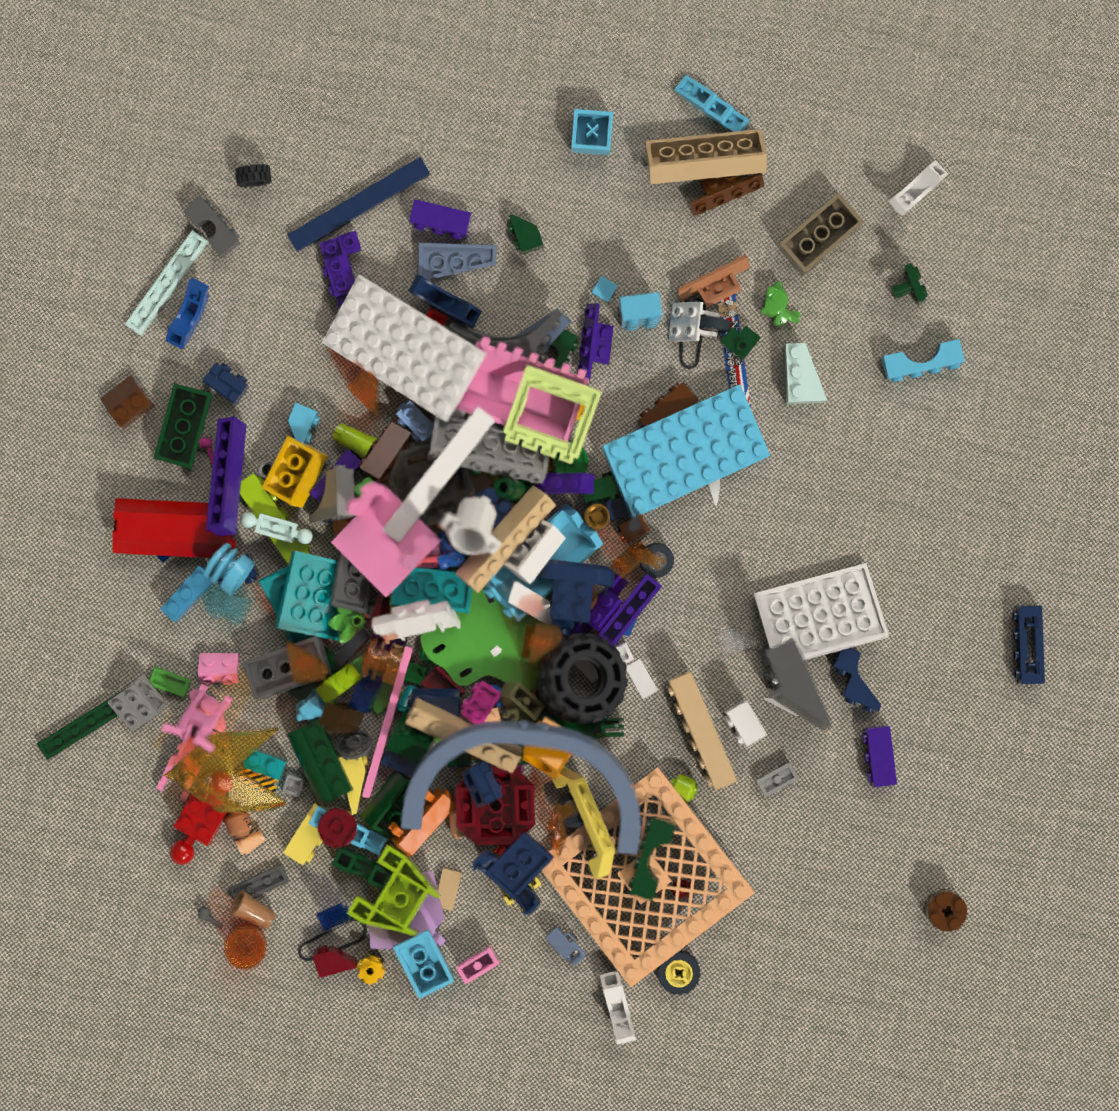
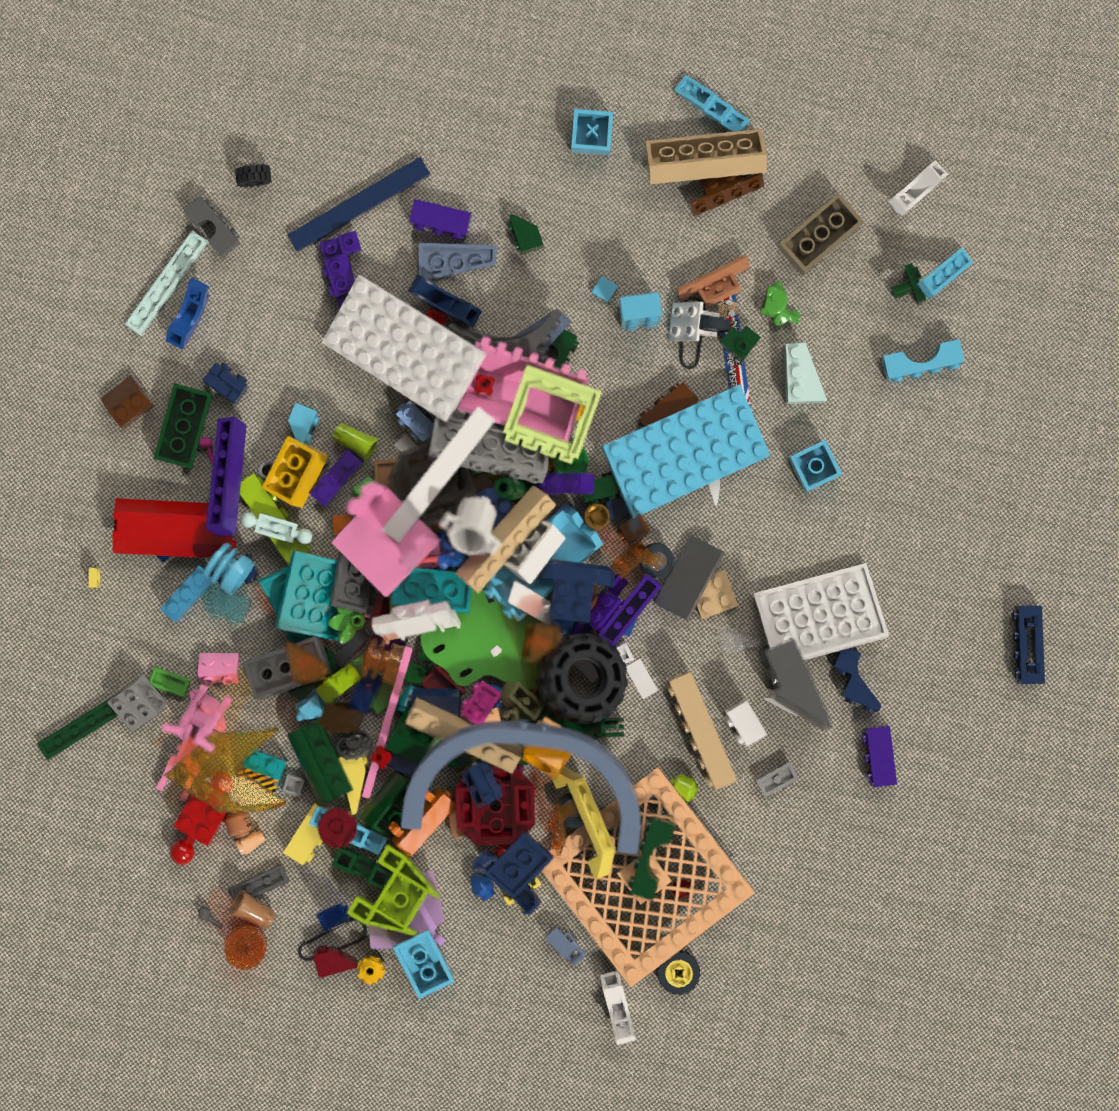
light grey arch [309,465,355,524] -> none
clear orange slope [347,370,380,418] -> none
reddish brown brick [359,422,413,485] -> none
tan tile [438,868,462,911] -> none
bright pink brick [457,945,500,984] -> none
dark purple bracket [577,303,614,380] -> none
reddish brown brick [924,889,967,932] -> none
none -> light yellow tile [88,568,101,588]
none -> red plate [370,745,392,769]
none -> blue rock [471,872,495,901]
none -> red plate [474,374,495,395]
none -> dark grey tile [654,535,725,621]
none -> tan plate [696,570,738,619]
none -> medium azure brick [788,440,842,493]
none -> medium azure plate [917,247,973,299]

